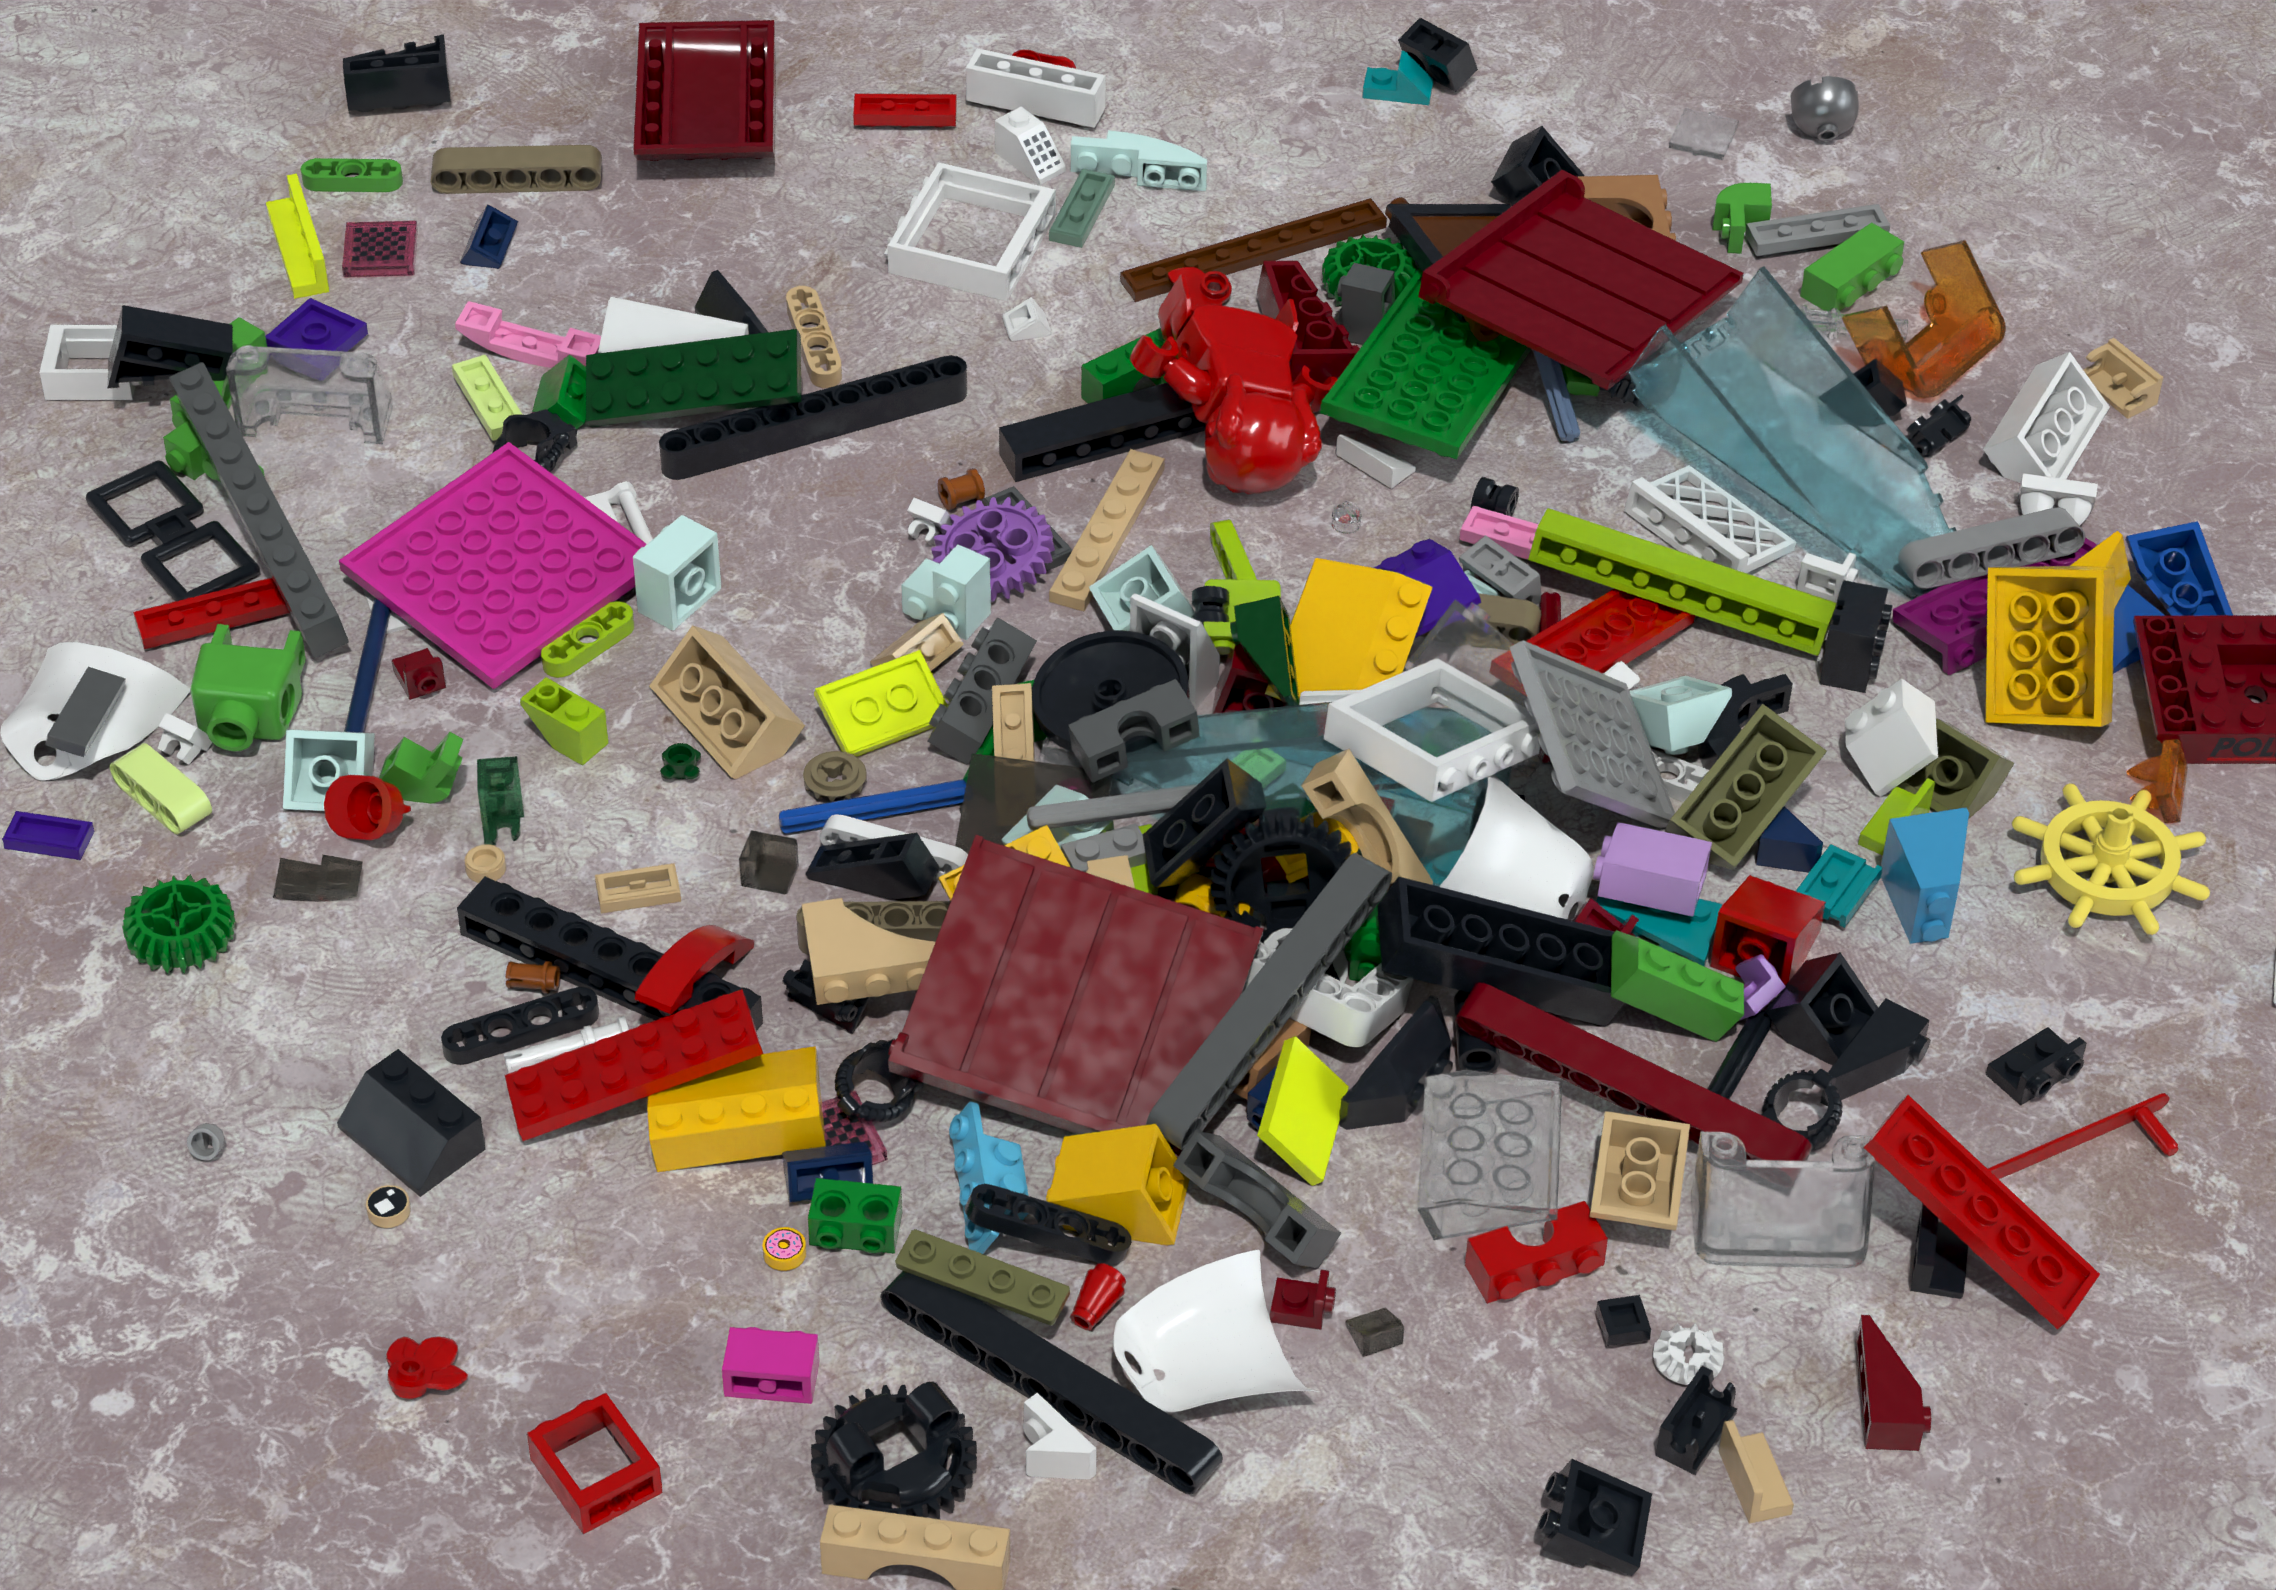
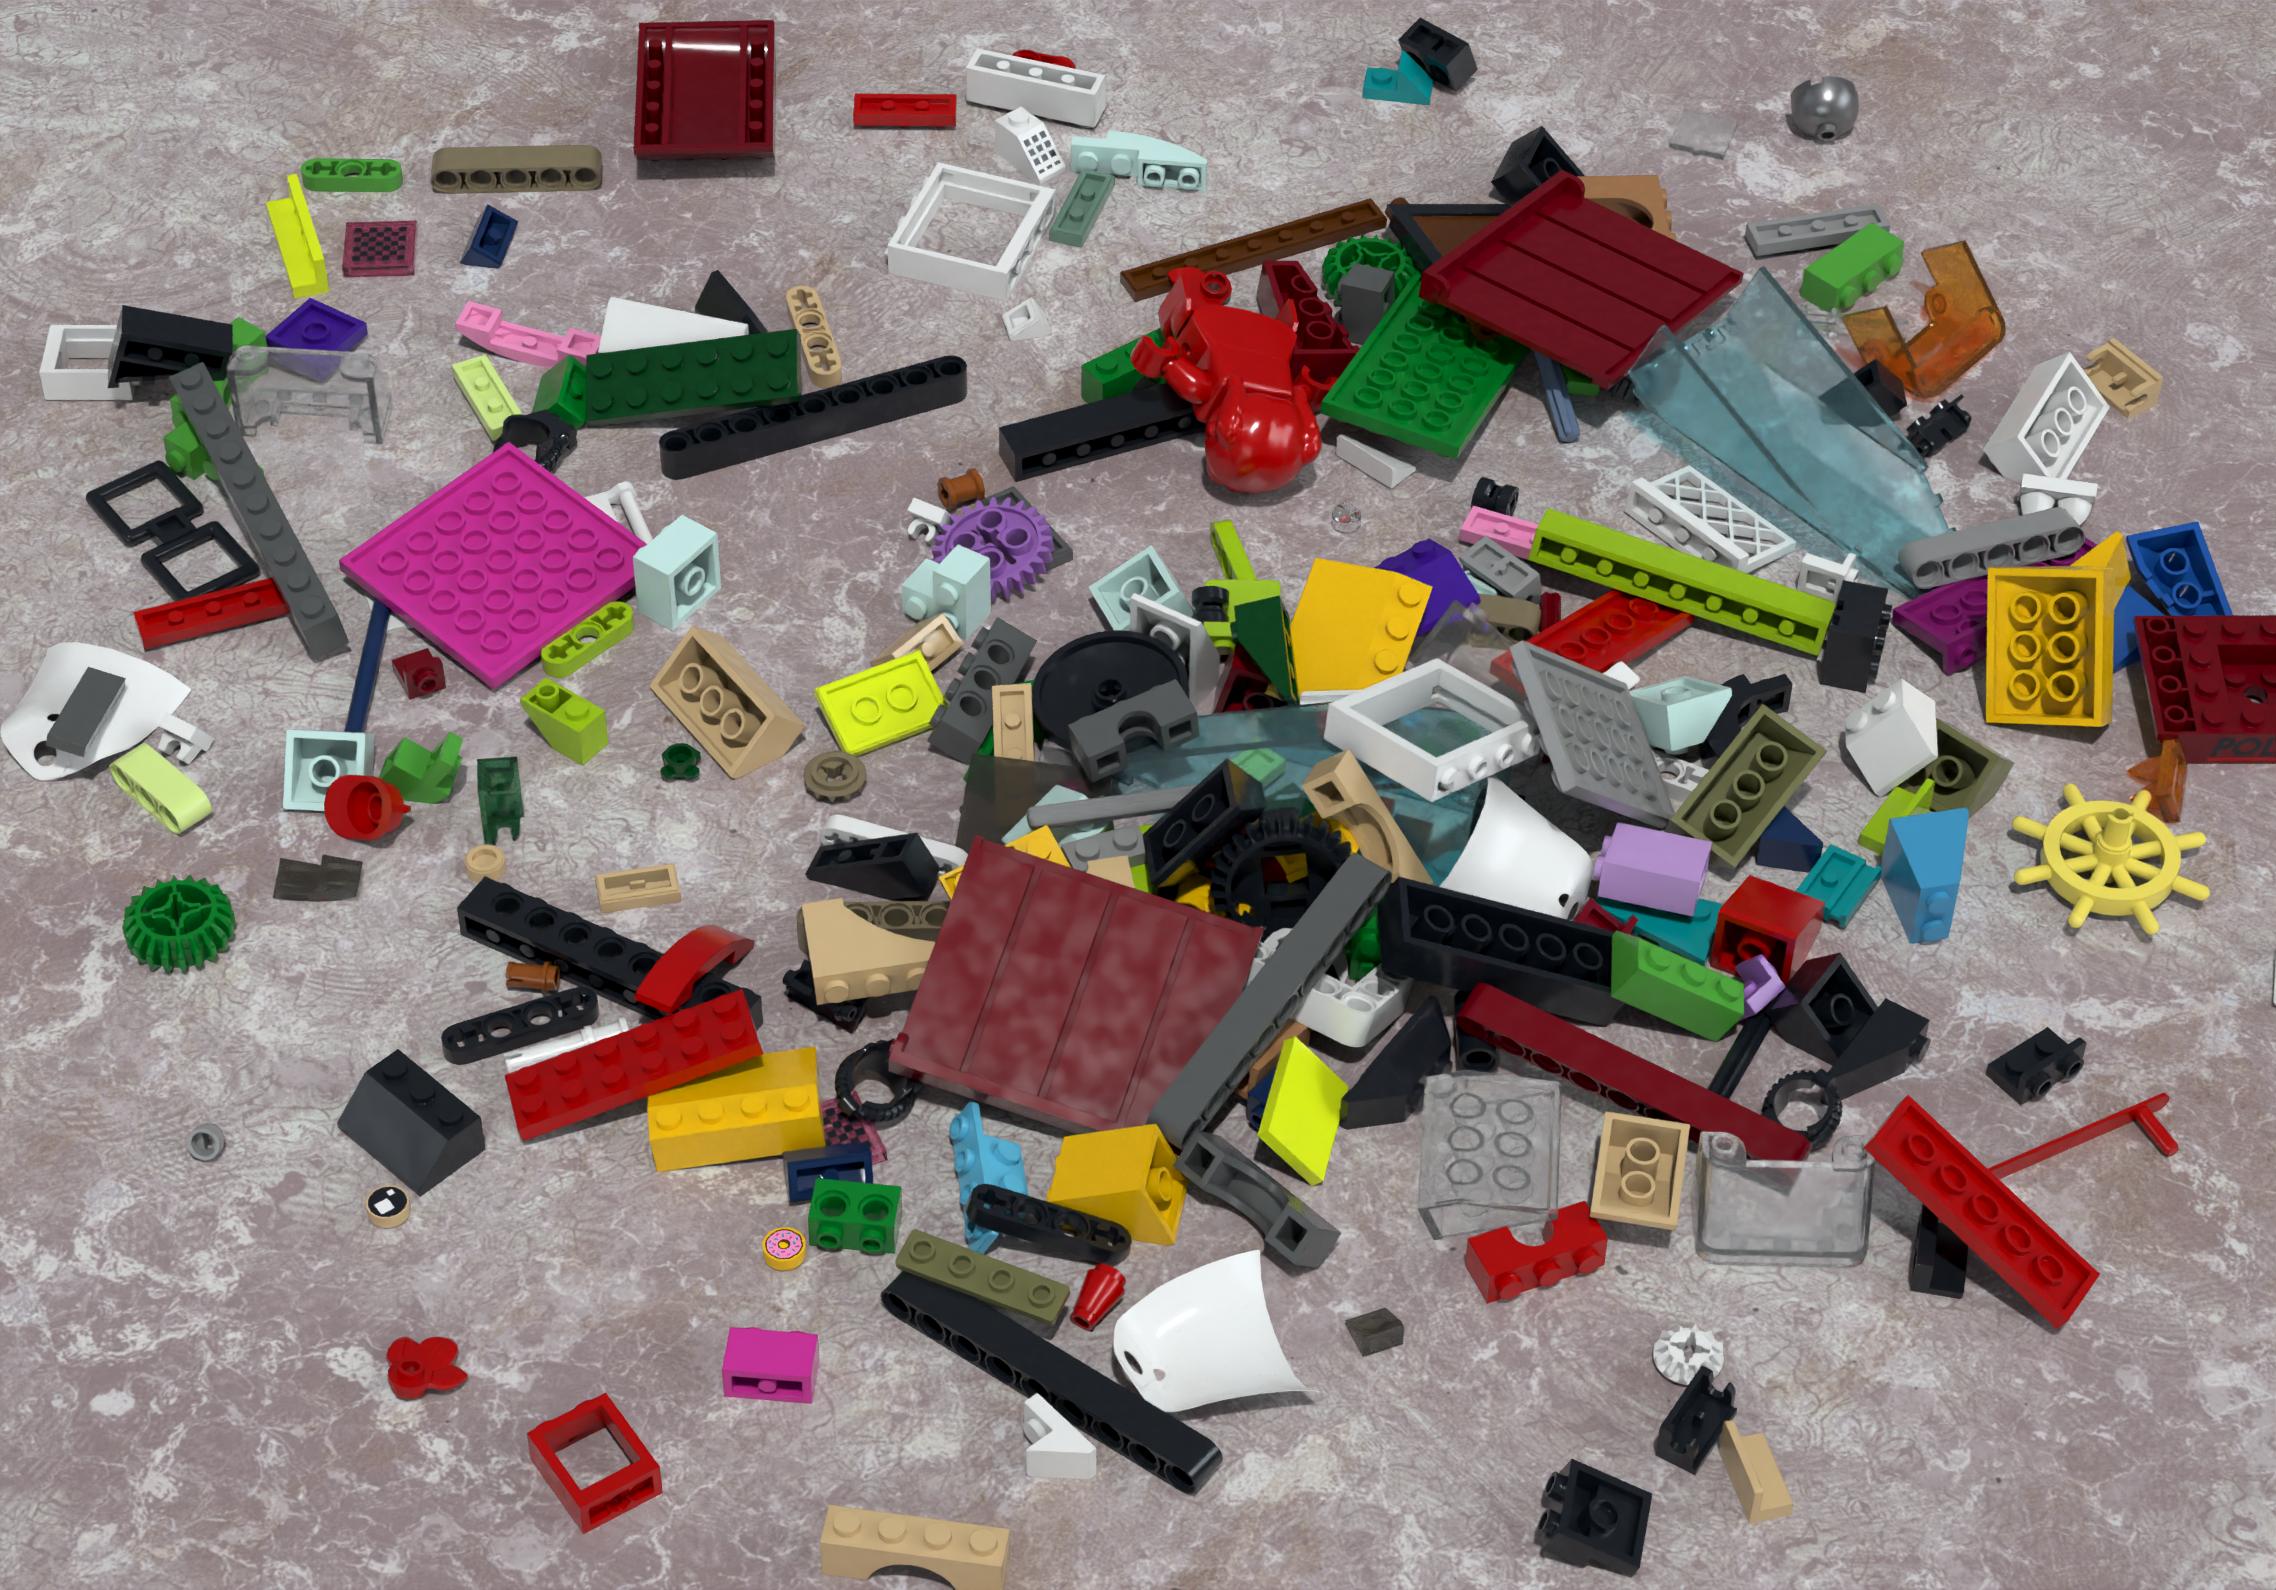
dark purple tile [2,811,94,860] -> none
bright green piece [190,624,306,751] -> none
black wedge [343,34,451,112] -> none
clear smoke panel [739,830,799,894] -> none
blue axle [779,779,974,834] -> none
black piece [811,1381,977,1519] -> none
tan plate [1049,449,1165,612] -> none
dark red bracket [1270,1269,1336,1330] -> none
black plate [1596,1295,1651,1346] -> none
bright green brick [1713,183,1772,254] -> none
dark red slope [1855,1315,1931,1451] -> none

